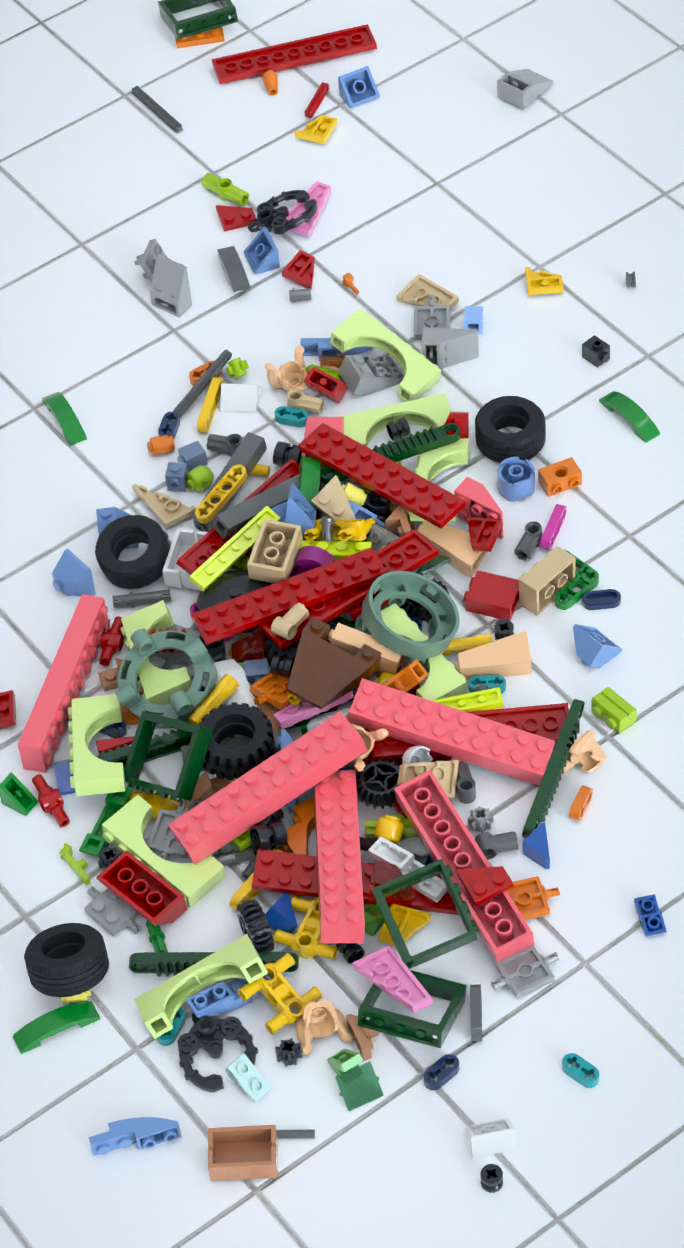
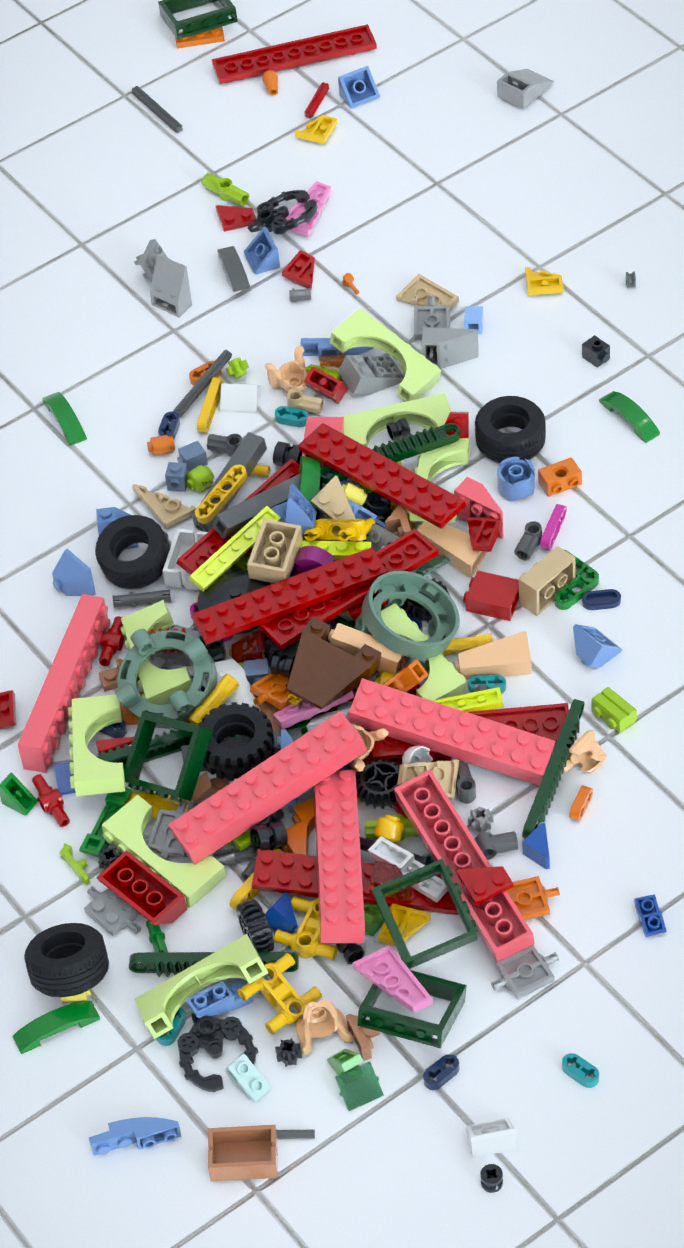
tan piece [271,603,309,640] -> none
flat silver pin [320,516,335,541] -> none
dark grey beam [470,984,482,1041] -> none
black wheel [494,619,514,640] -> none

